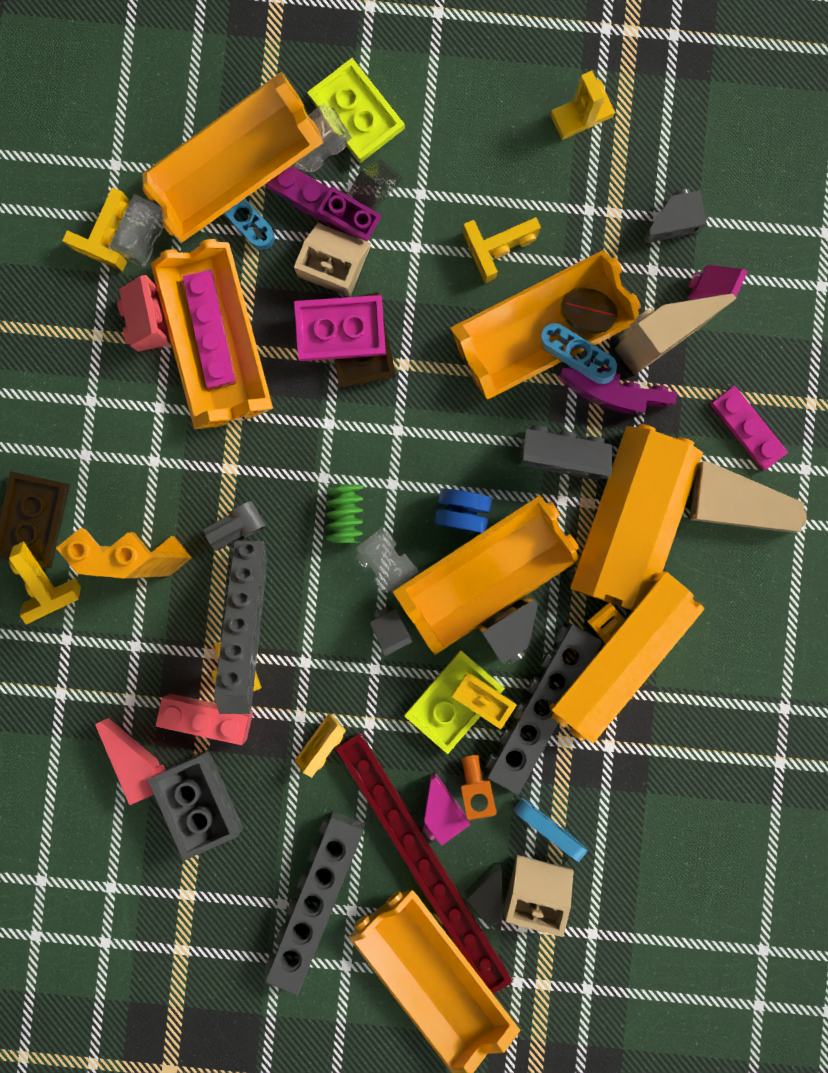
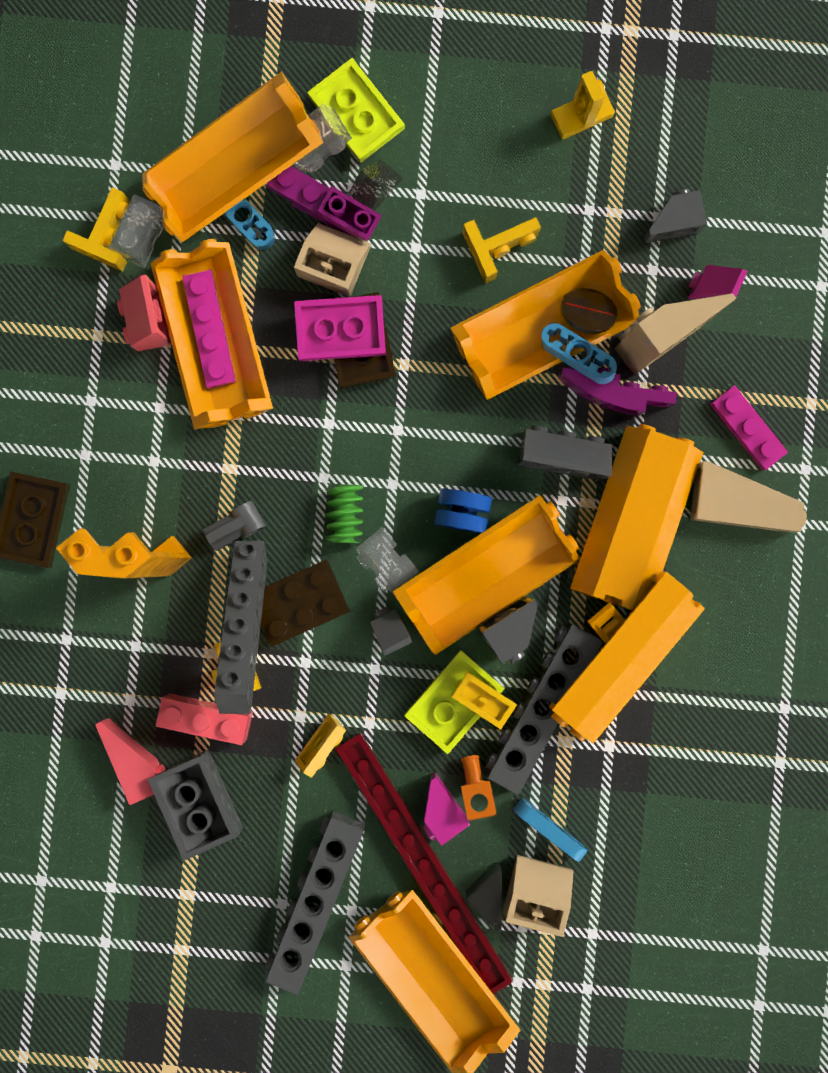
yellow bracket [9,541,81,624] -> none
none -> dark brown plate [261,559,351,647]

